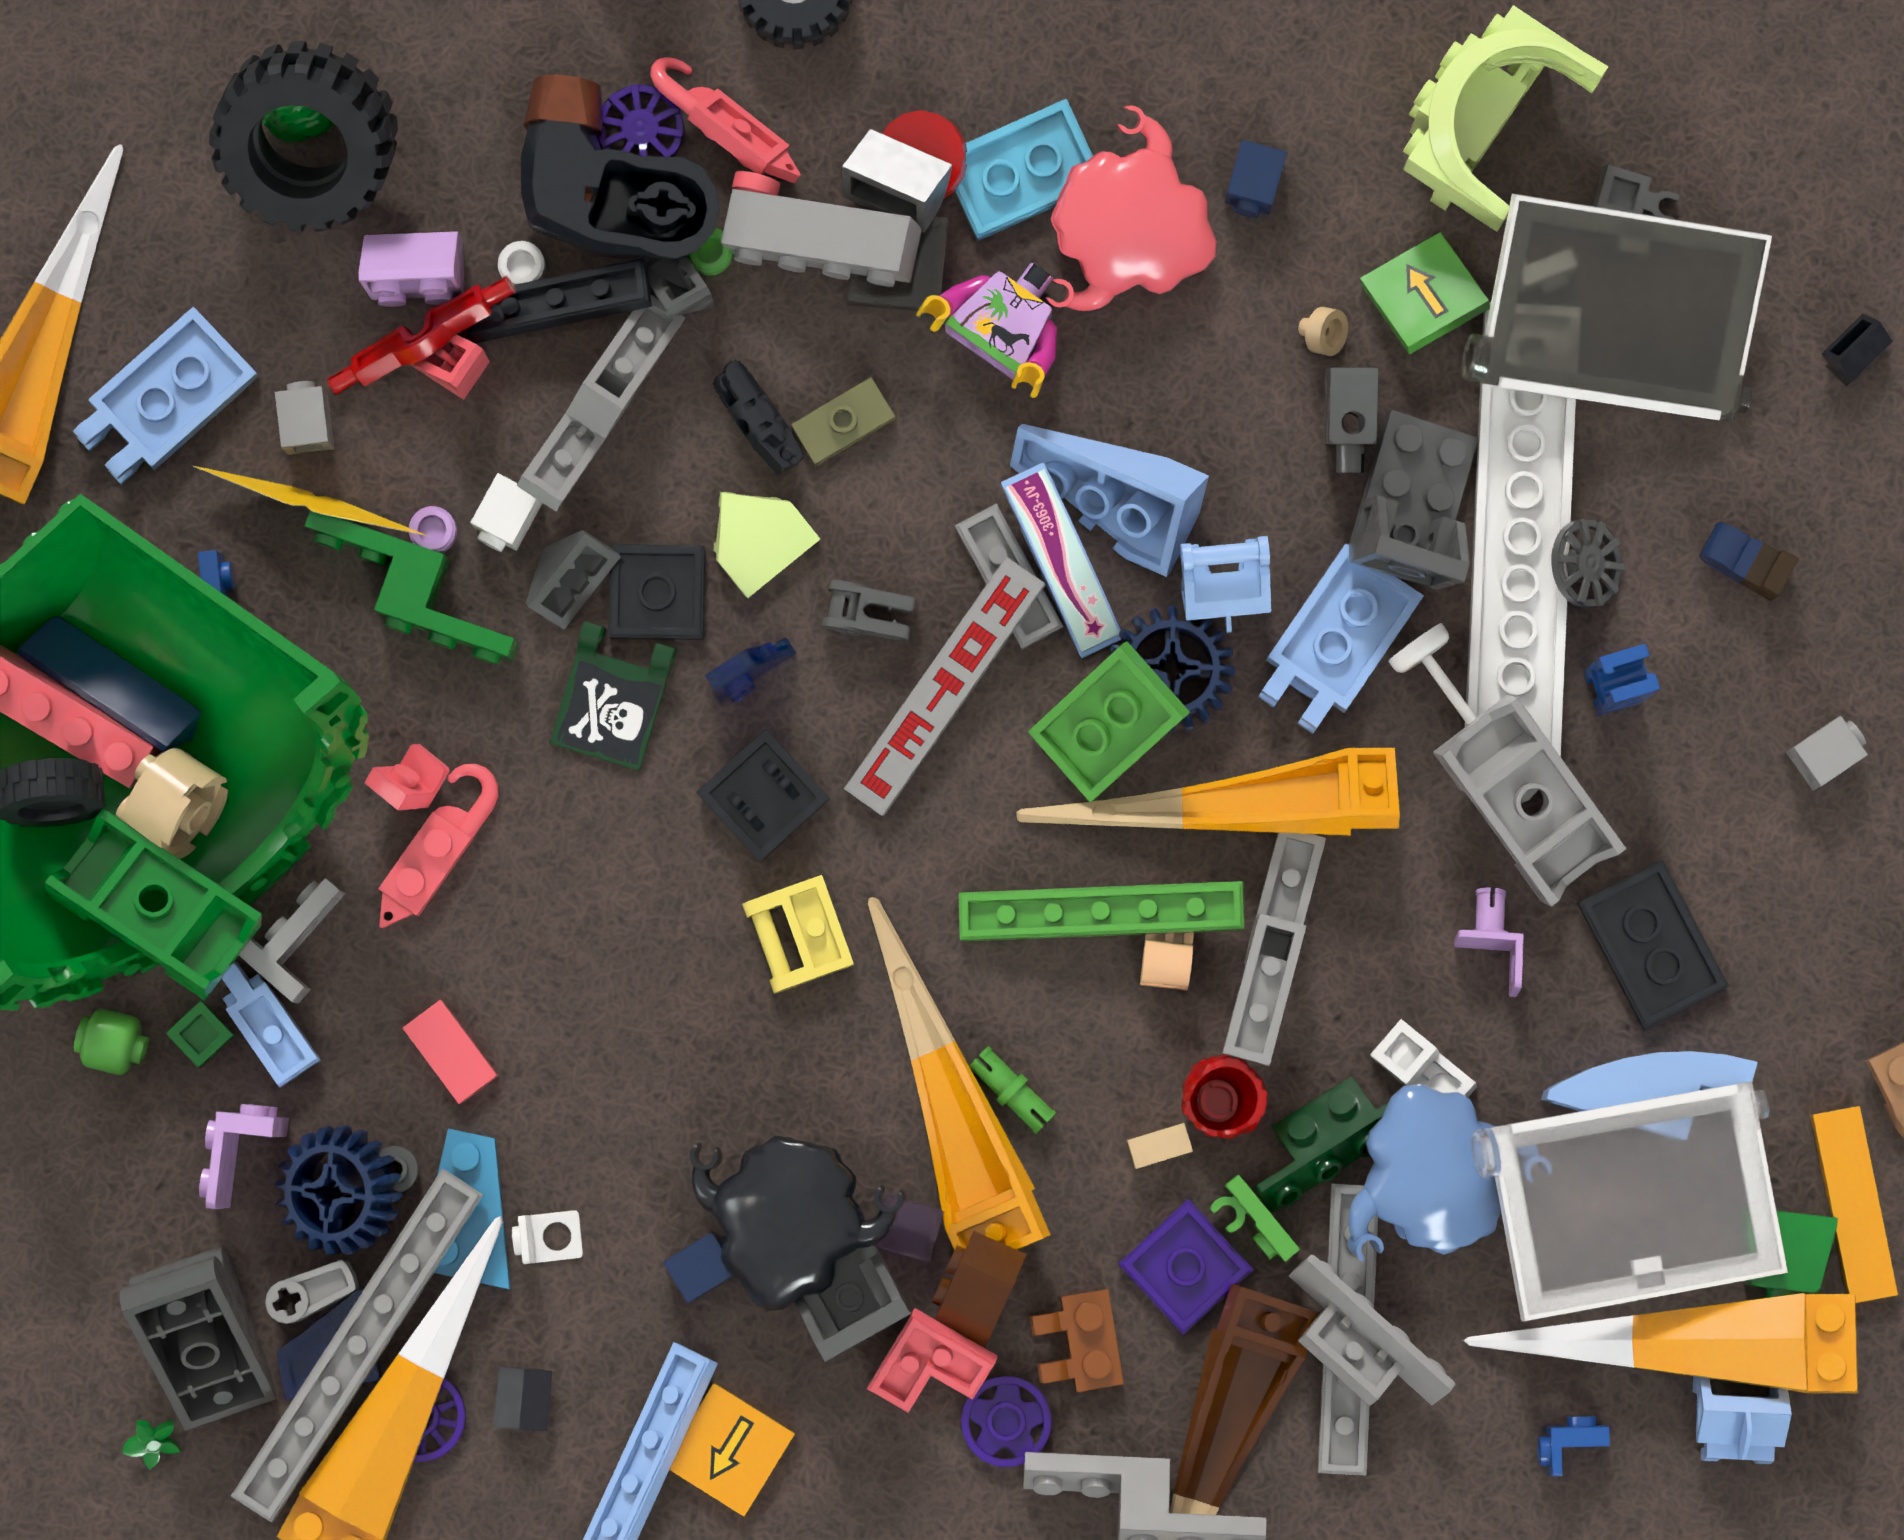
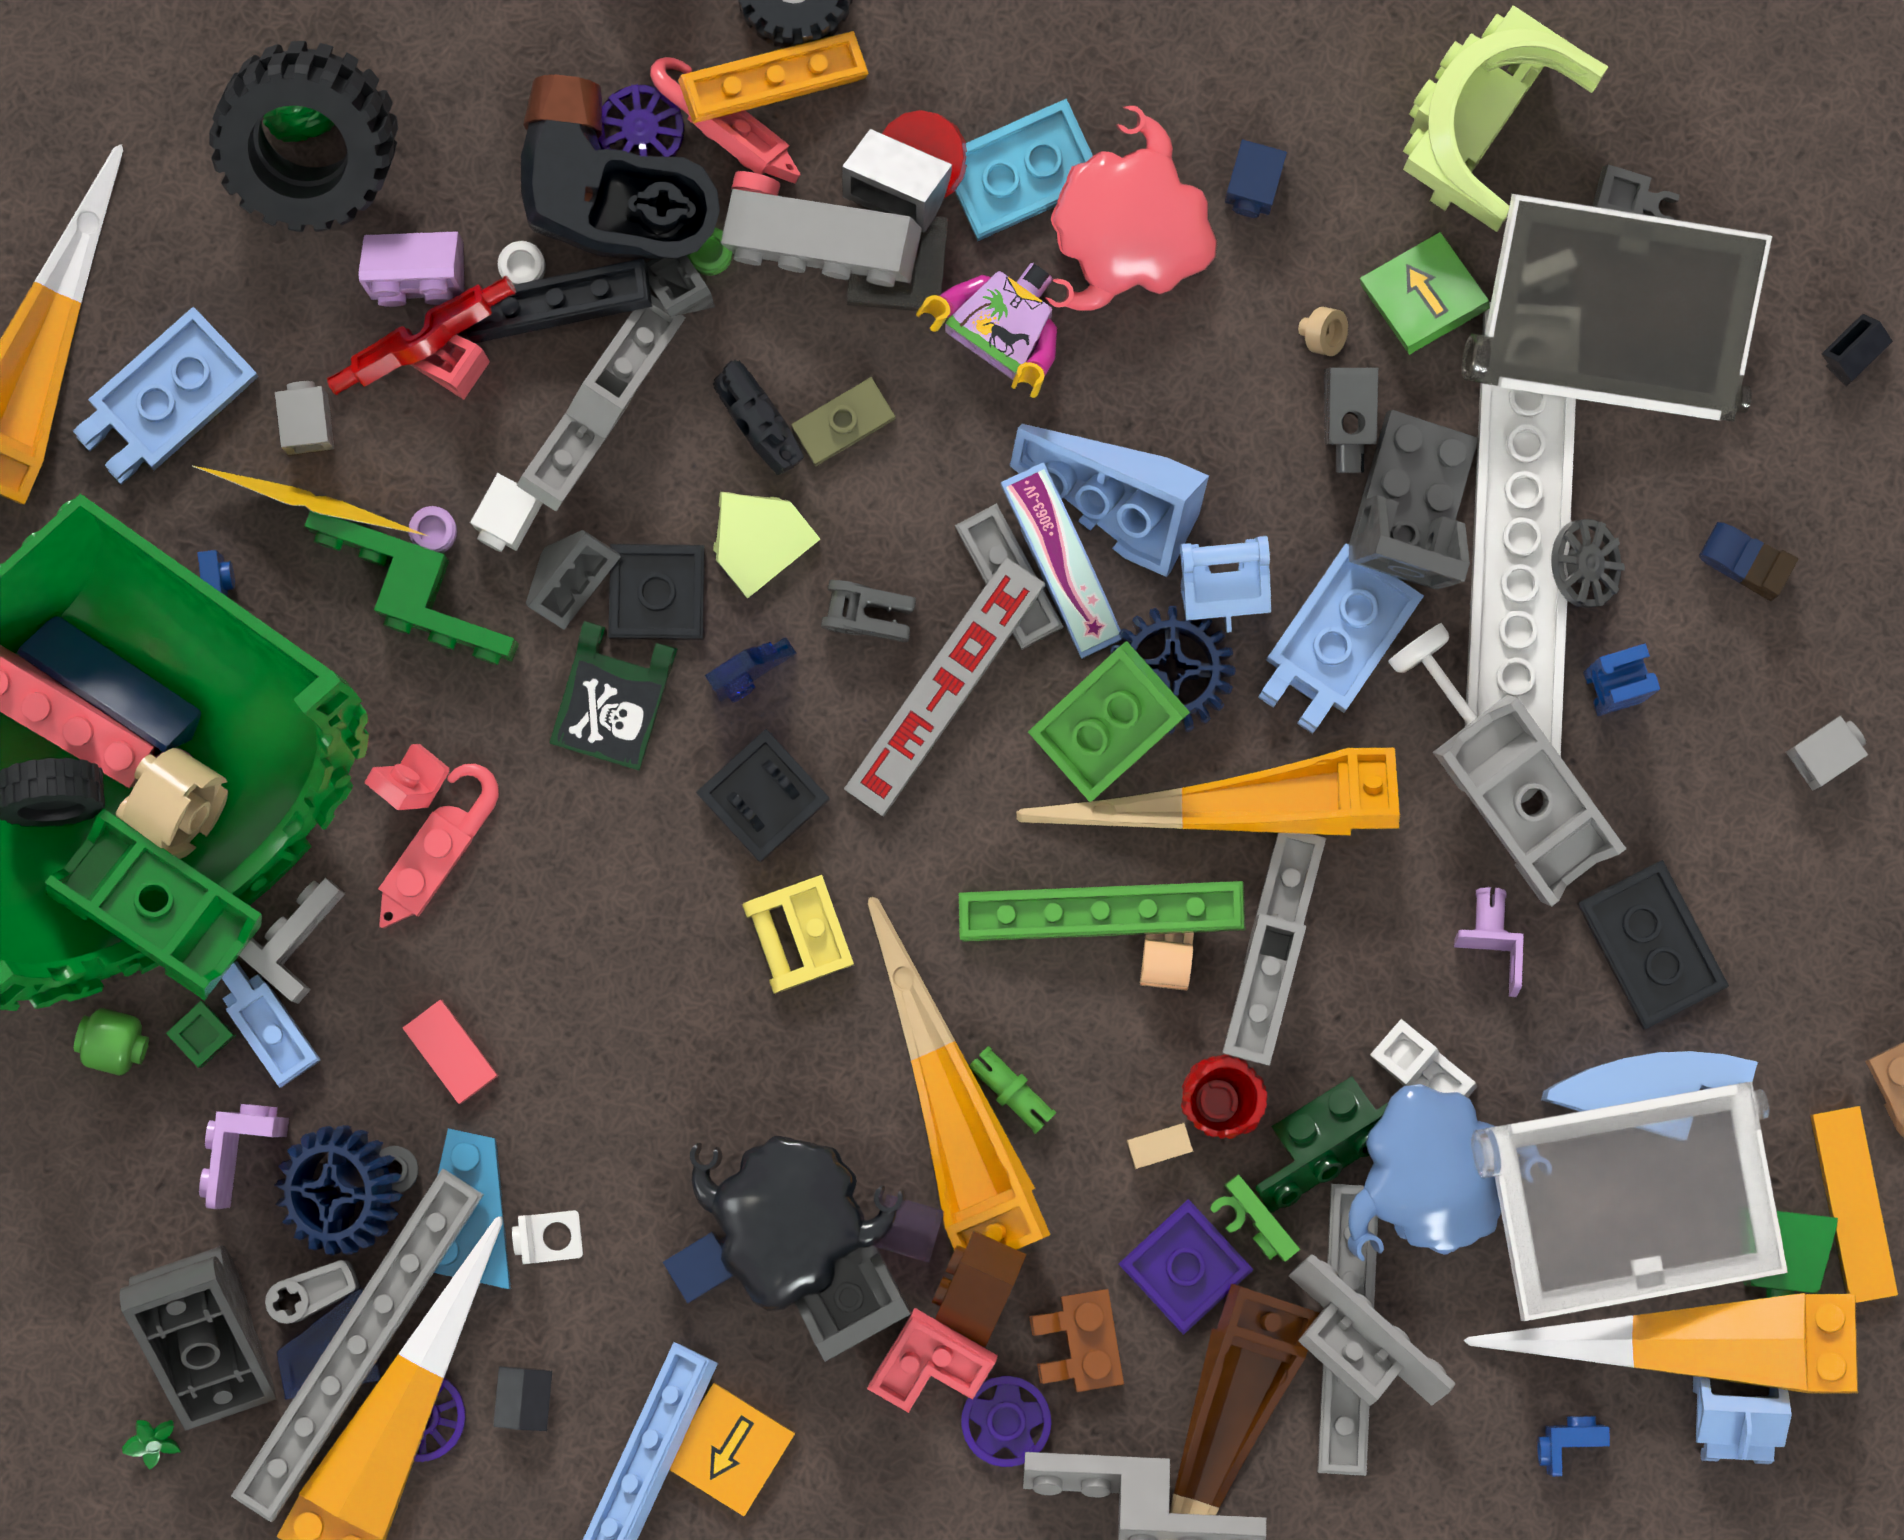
none -> light orange tile [678,31,869,124]

